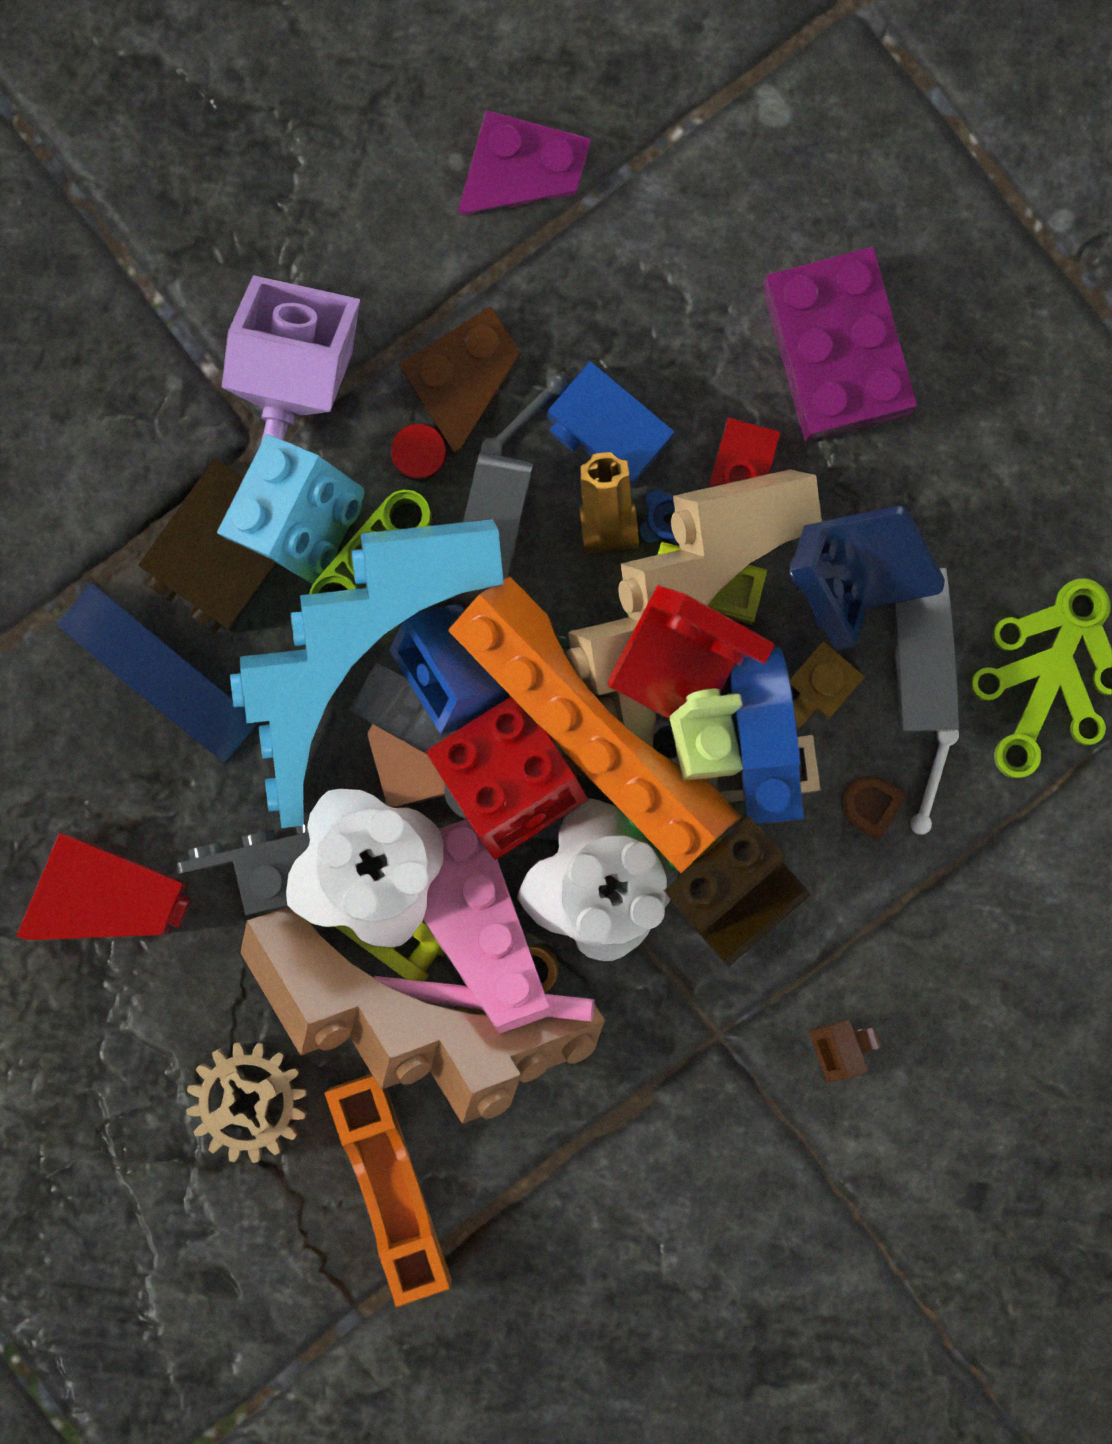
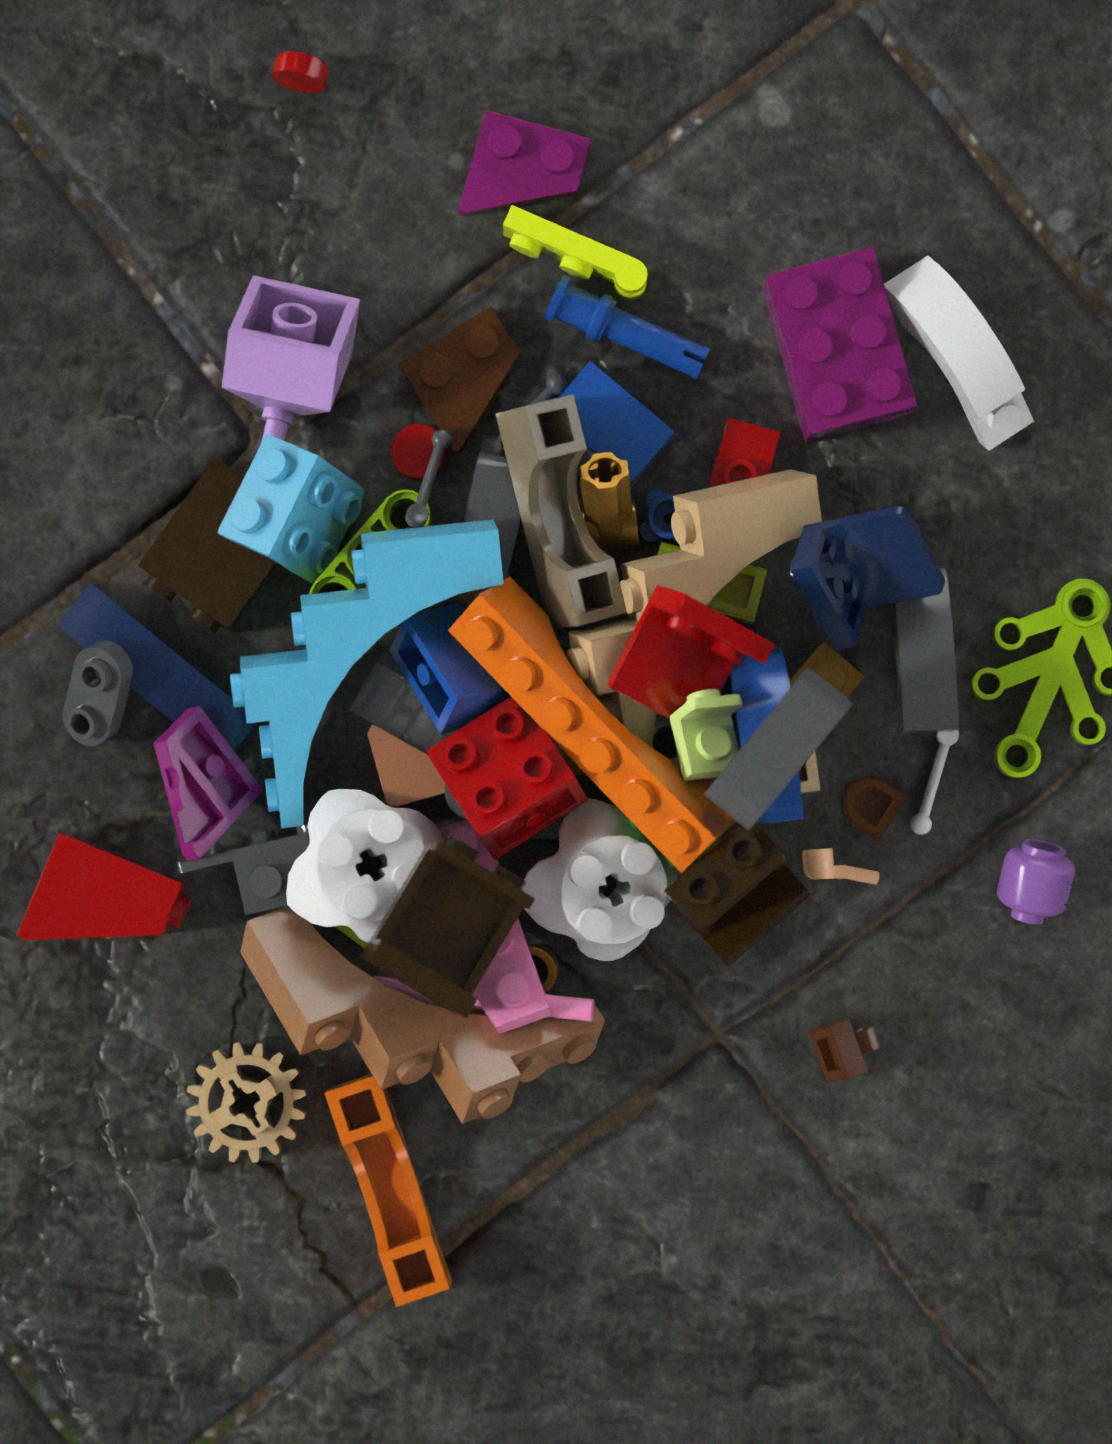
none -> dark grey plate [63,640,133,746]
none -> magenta wing [154,706,264,861]
none -> red tile [271,51,329,93]
none -> dark brown panel [360,836,535,1018]
none -> dark grey hinge [405,429,453,528]
none -> dark tan arch [495,394,627,629]
none -> neon yellow plate [503,205,648,301]
none -> blue pin [544,275,710,380]
none -> dark grey beam [704,667,853,830]
none -> light nougat hand [802,848,879,885]
none -> white arch [884,255,1034,451]
none -> medium lavender head [997,839,1075,925]

